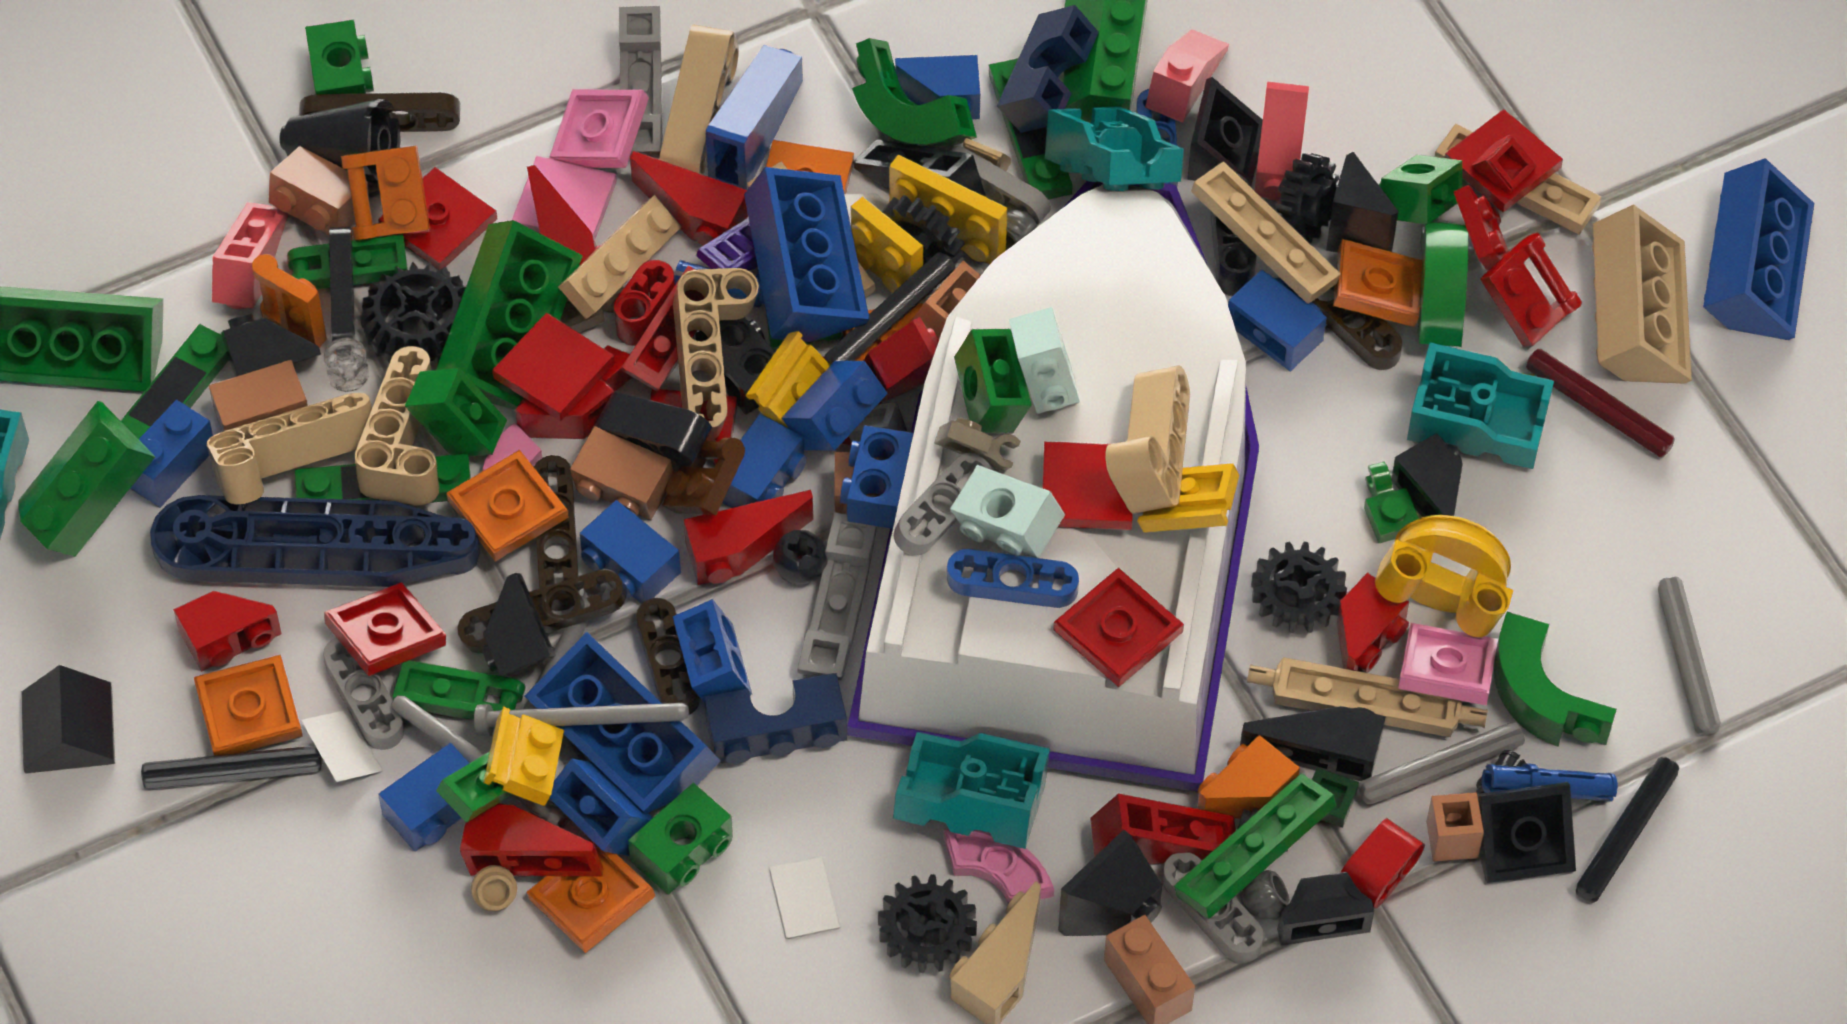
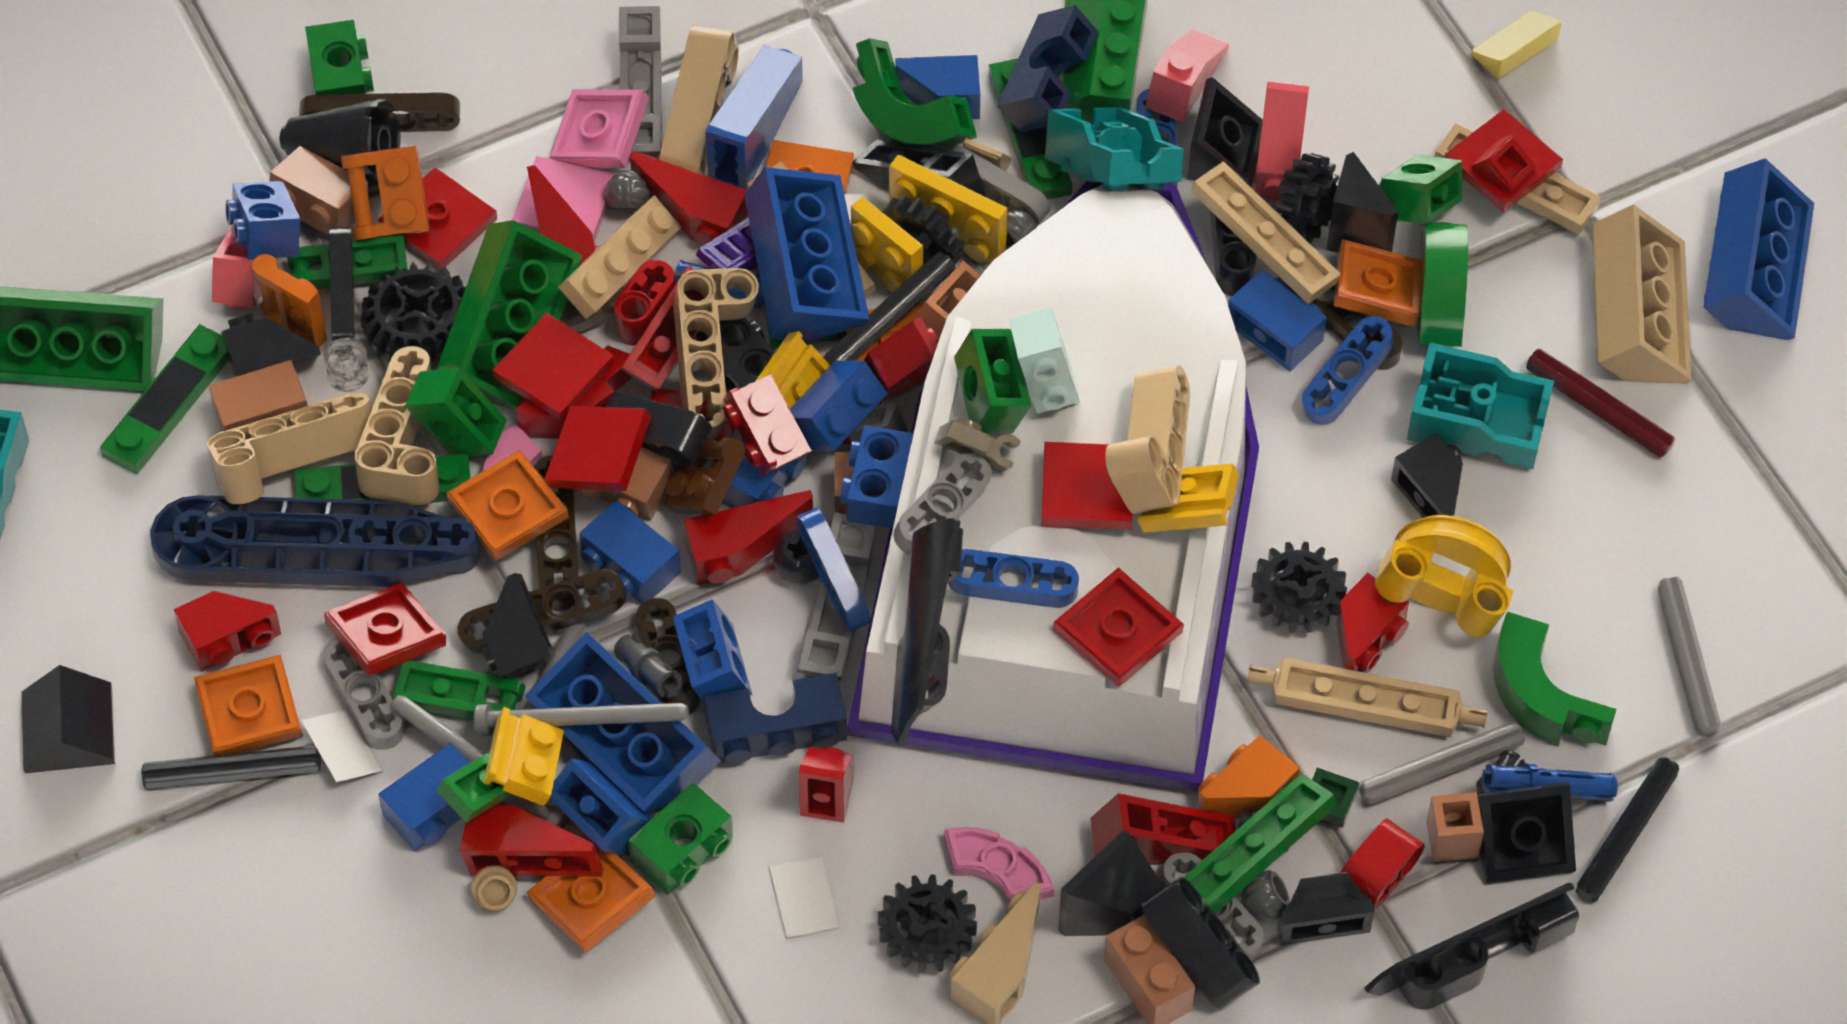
green slope [18,401,155,557] -> none
blue brick [130,399,213,508] -> none
teal piece [893,732,1050,849] -> none
light aqua brick [950,465,1065,558] -> none
black slope [1240,706,1386,781] -> none
green plate [1364,461,1419,543] -> none
bright pink tile [1398,623,1498,706] -> none
red plate [1454,185,1509,271] -> none
red plate [1480,233,1583,347] -> none
none -> blue brick [225,181,300,260]
none -> red tile [544,406,651,491]
none -> dark grey piece [603,170,650,209]
none -> dark grey pin [614,634,682,698]
none -> bracket [722,374,811,476]
none -> beam [795,508,871,632]
none -> red slope [798,747,854,823]
none -> black panel [891,518,963,746]
none -> black beam [1142,877,1260,1009]
none -> blue beam [1302,316,1394,424]
none -> black panel [1364,883,1579,1009]
none -> light yellow slope [1471,11,1561,80]

